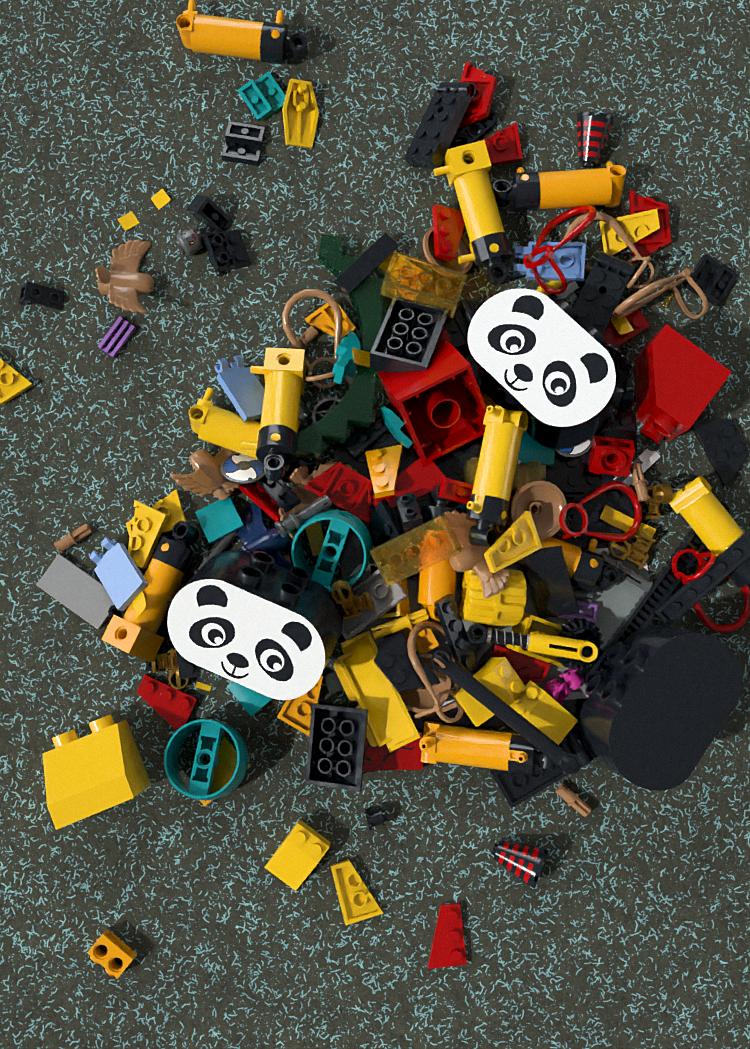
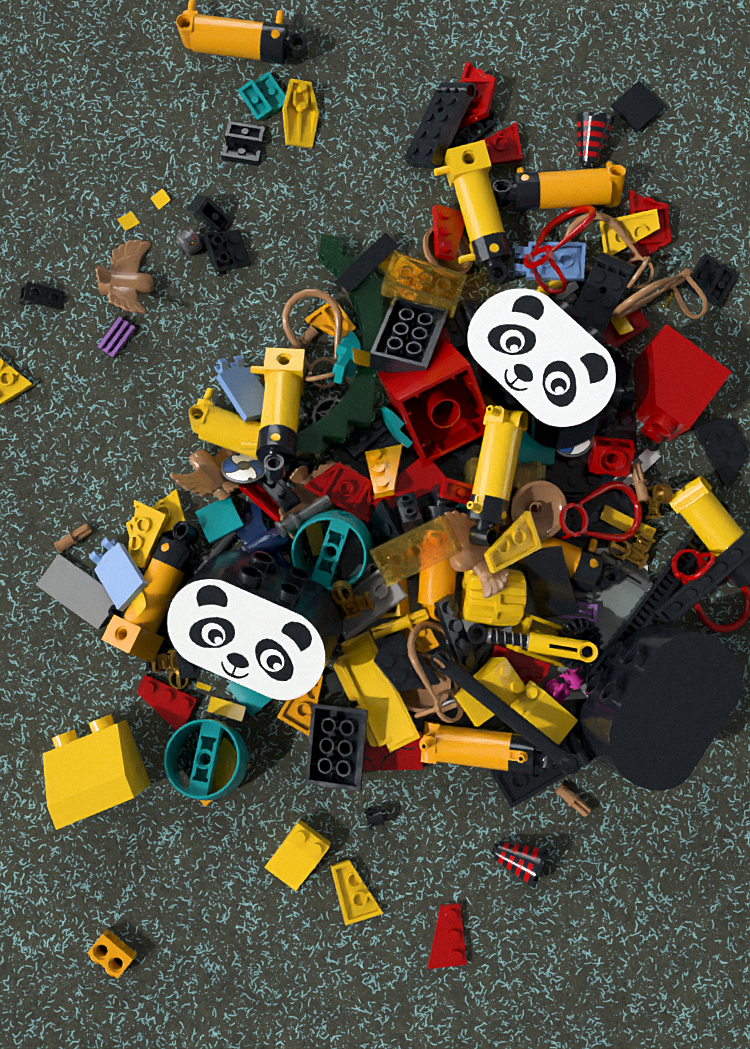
none -> yellow sticker [207,696,246,722]
none -> black slope [611,81,665,133]

